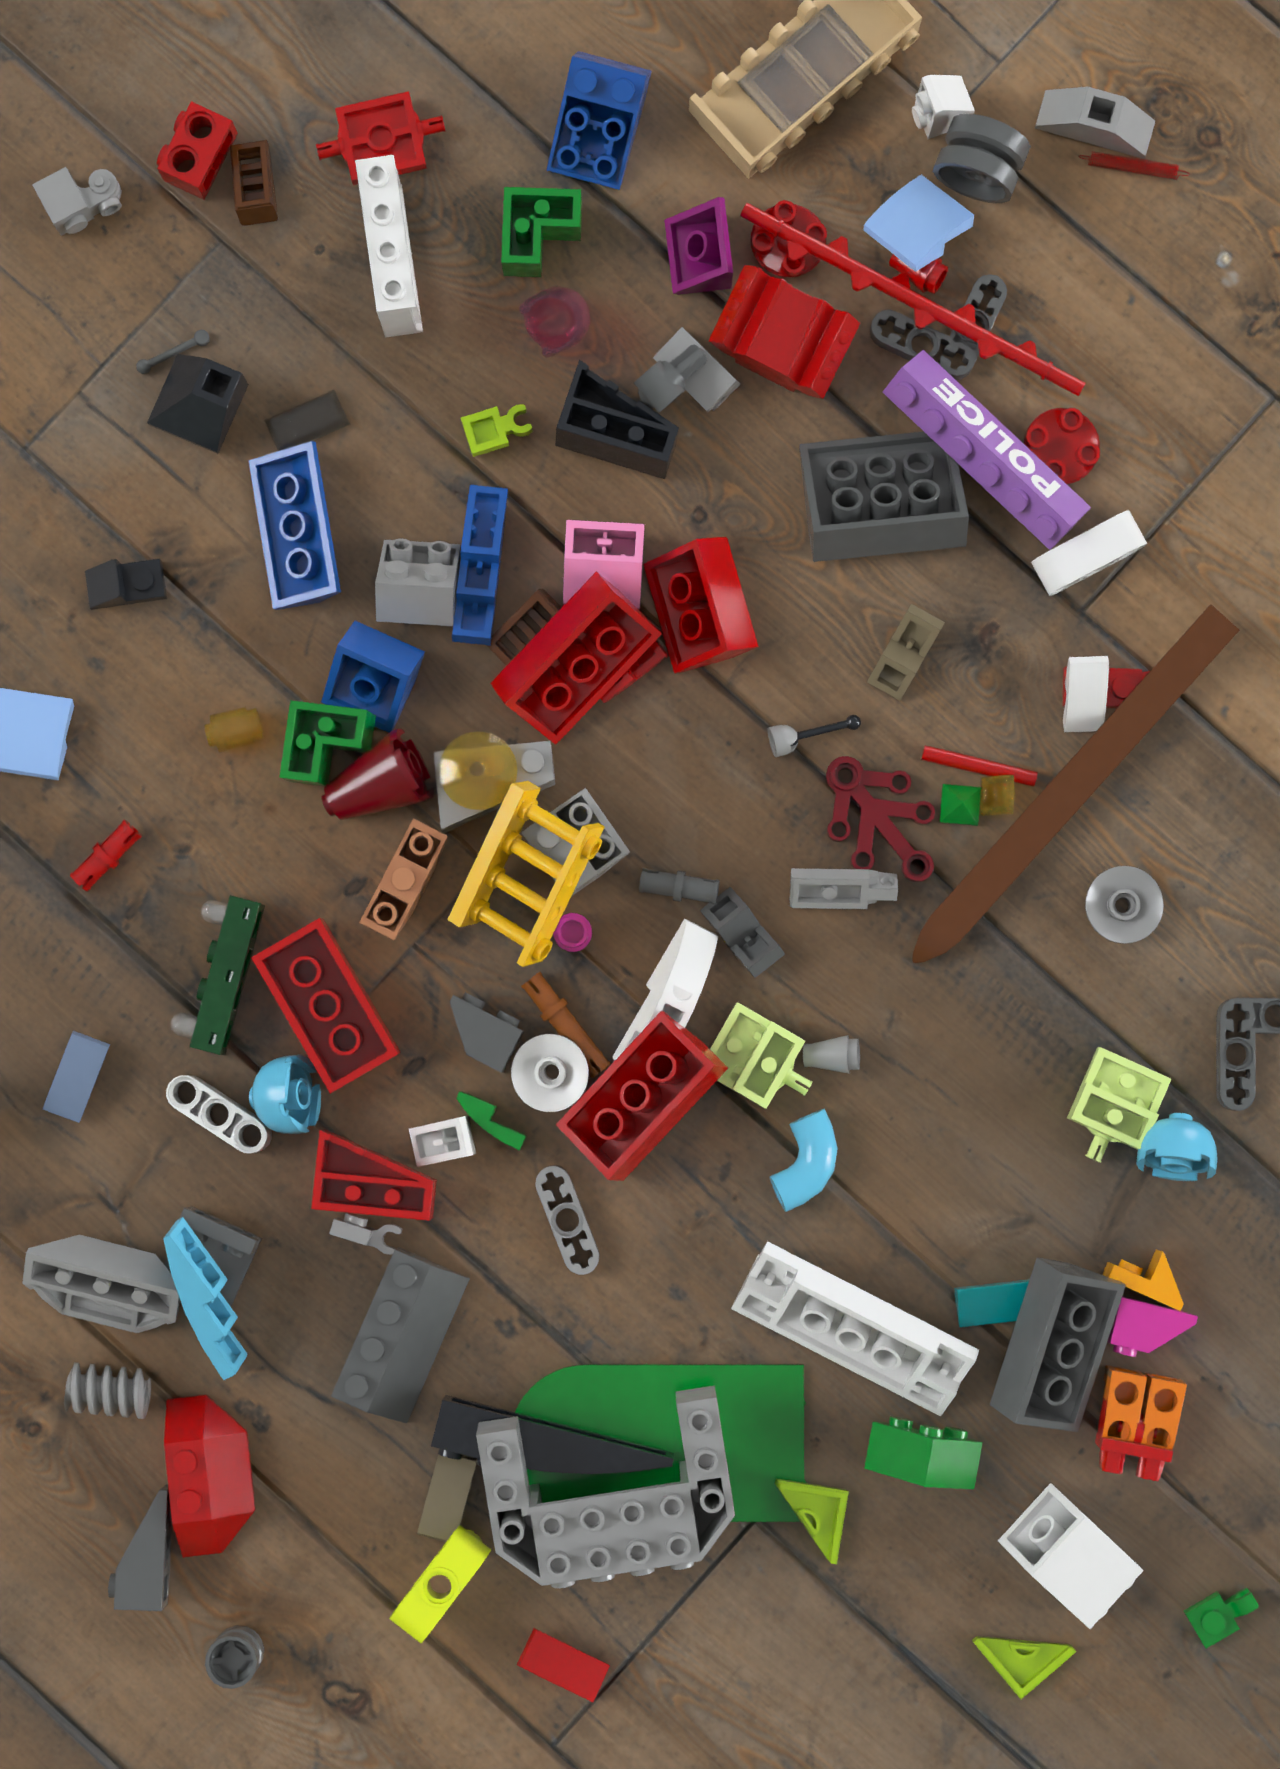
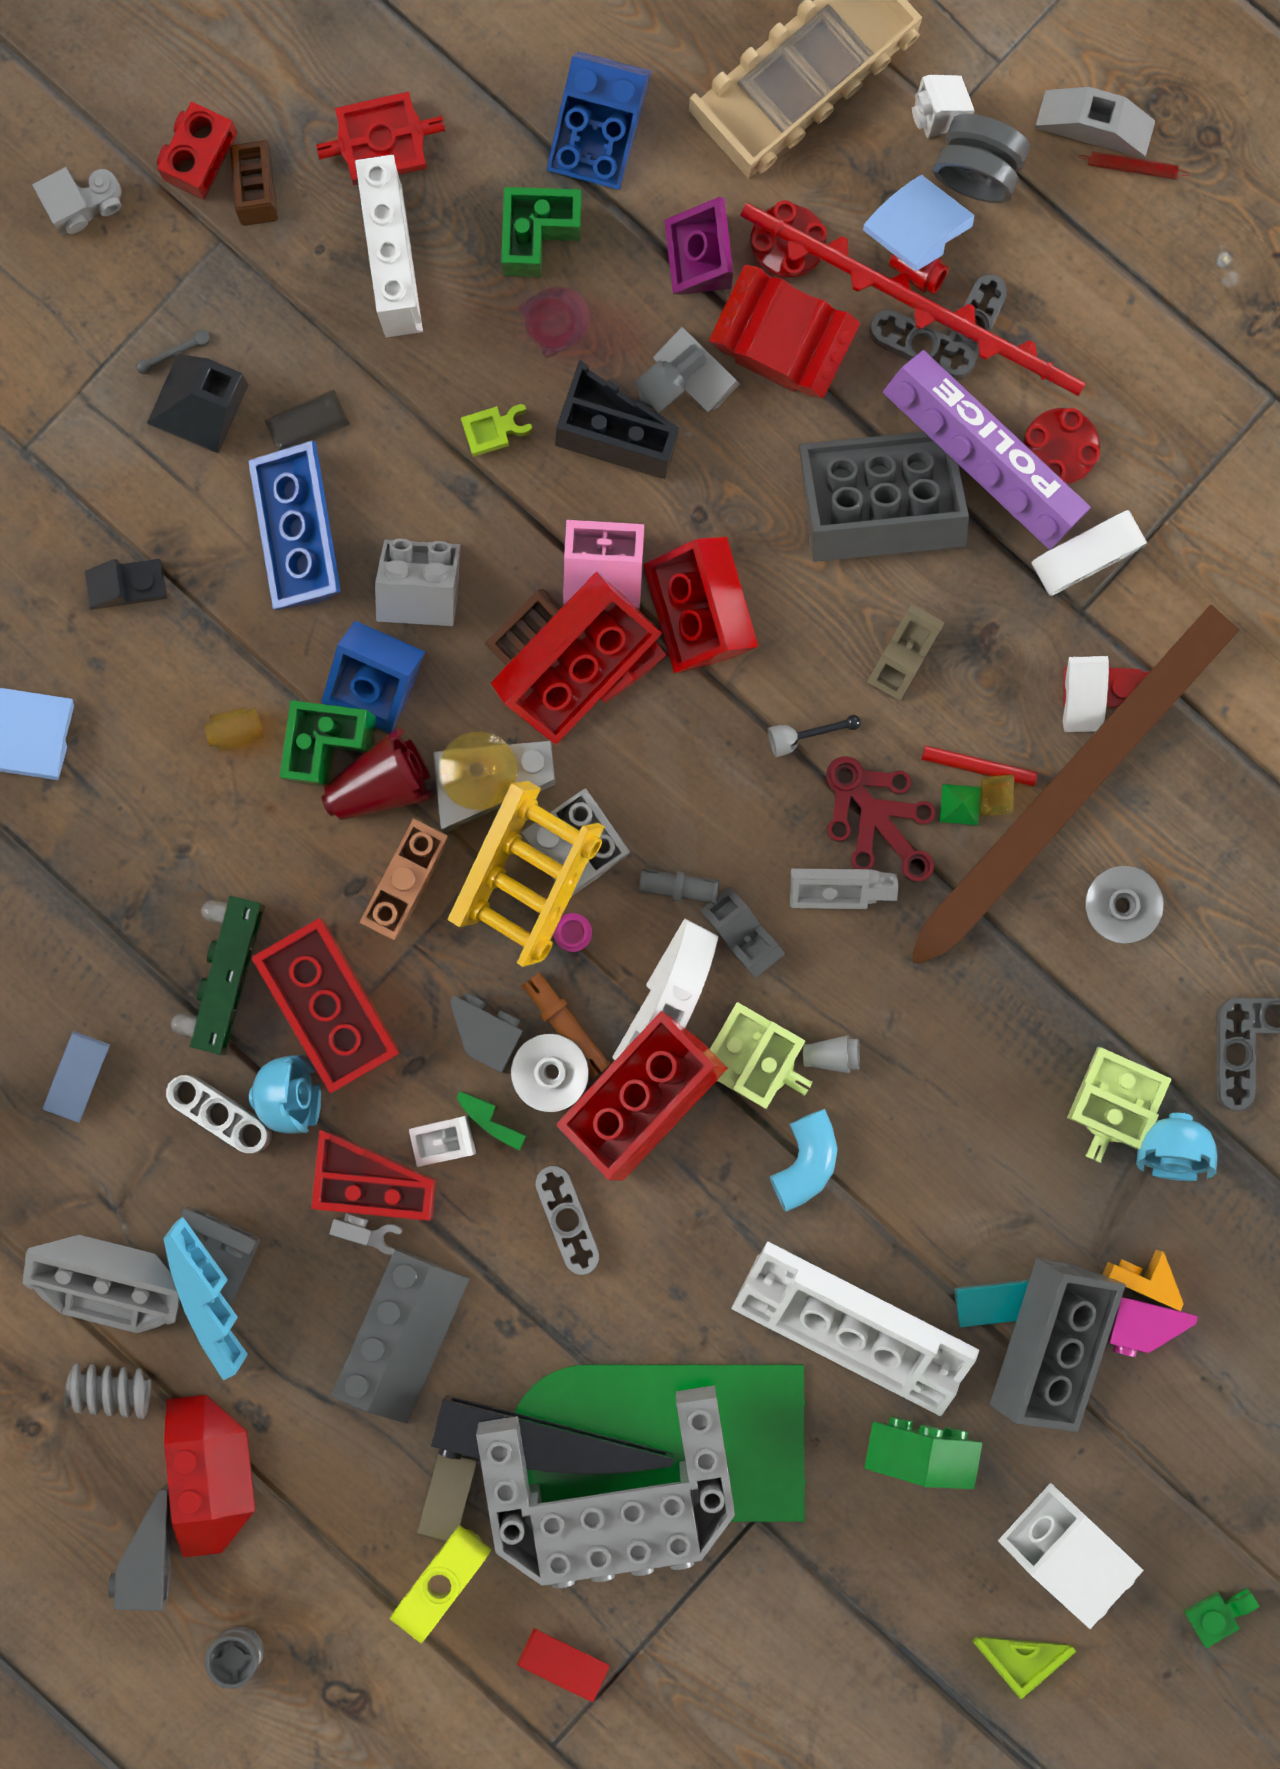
red pin [70,819,142,892] -> none
blue slope [452,485,508,646] -> none
lime tile [775,1478,849,1564] -> none
orange hips [1095,1365,1187,1481] -> none

